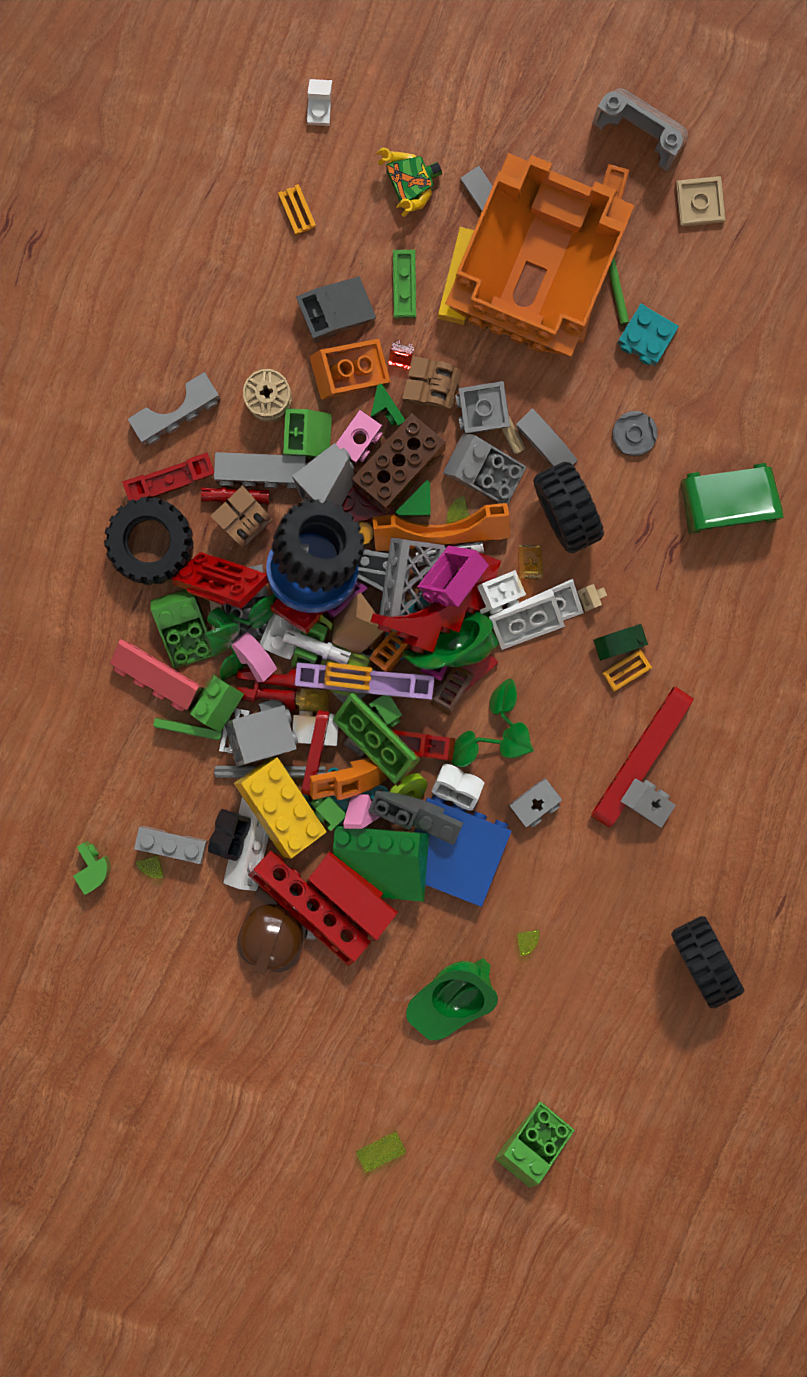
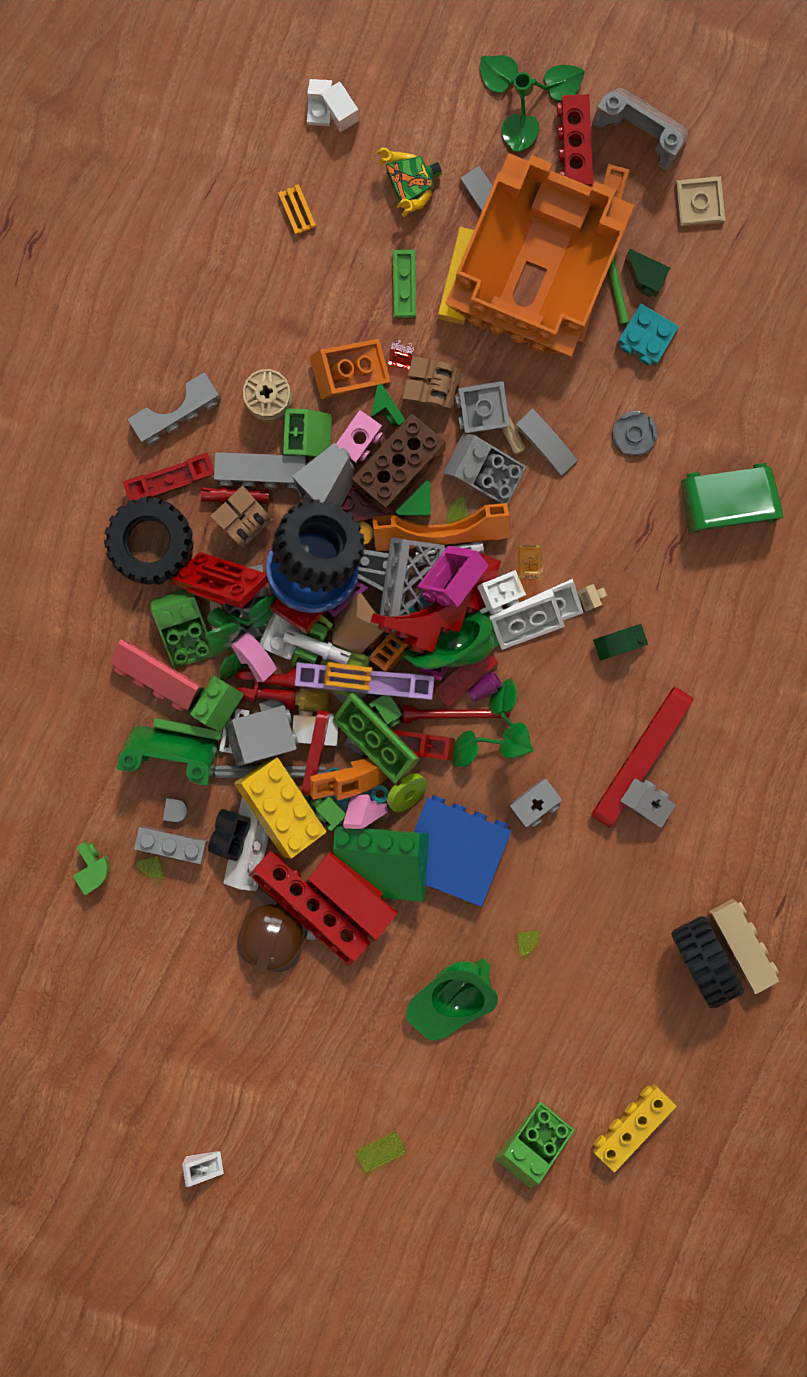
dark grey slope [296,277,376,344] -> none
dark grey slope [368,791,464,845] -> none
reddish brown slope [430,667,474,715] -> none
white brick [432,764,484,810] -> none
black tyre [533,462,604,553] -> none
light orange tile [602,649,652,692] -> none
none -> green windscreen [116,726,219,785]
none -> light grey tile [163,798,188,822]
none -> white slope [182,1151,224,1187]
none -> white slope [320,81,360,132]
none -> red piece [403,705,511,723]
none -> magenta cone [468,671,503,702]
none -> green plant [480,55,585,152]
none -> red brick [557,94,593,187]
none -> yellow brick [592,1083,677,1173]
none -> dark green slope [625,249,670,297]
none -> tan brick [709,899,780,994]

